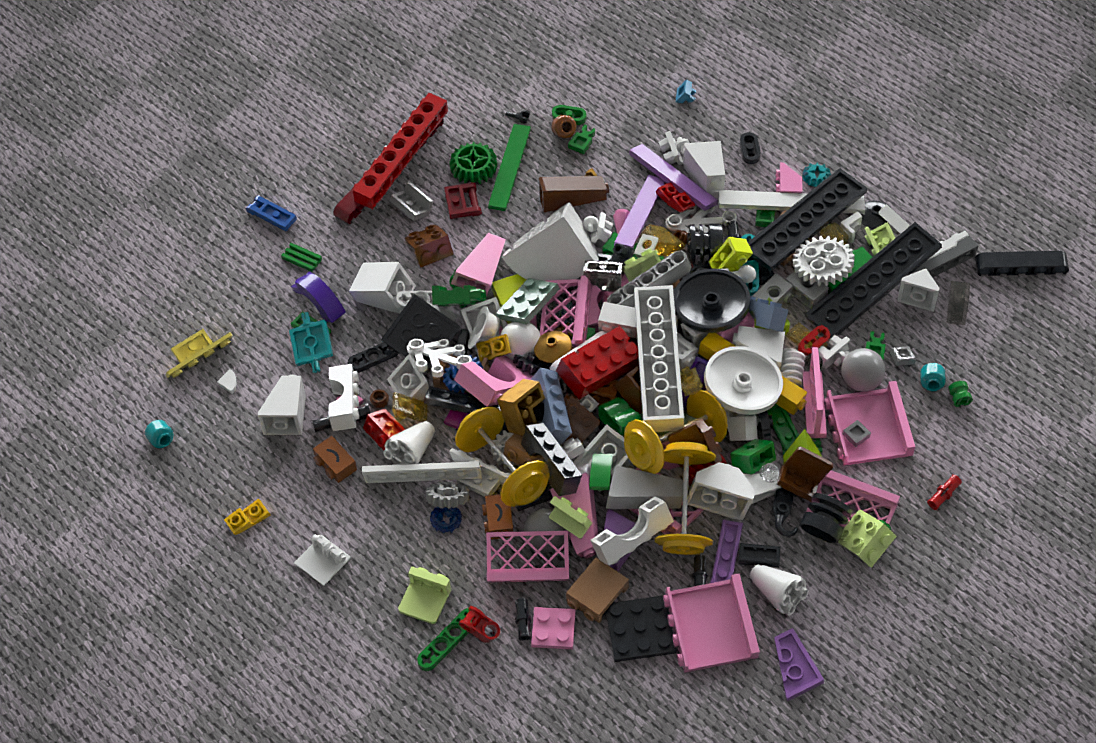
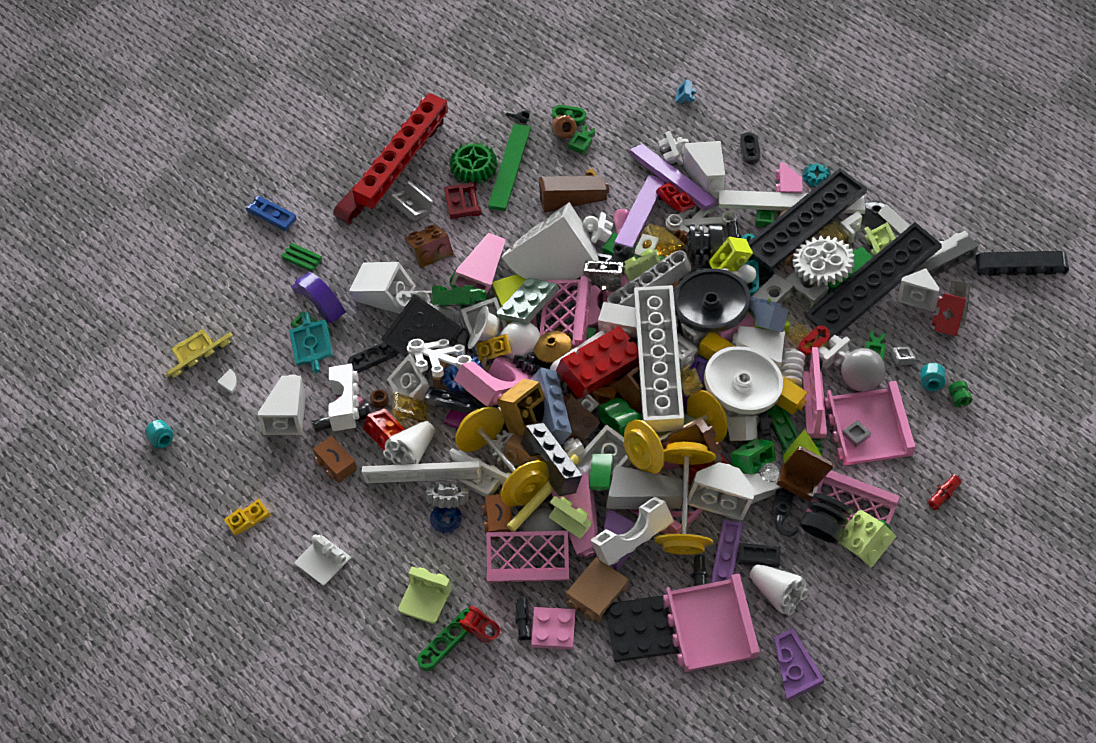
none -> light yellow piece [507,454,581,532]
none -> red brick [931,293,967,336]

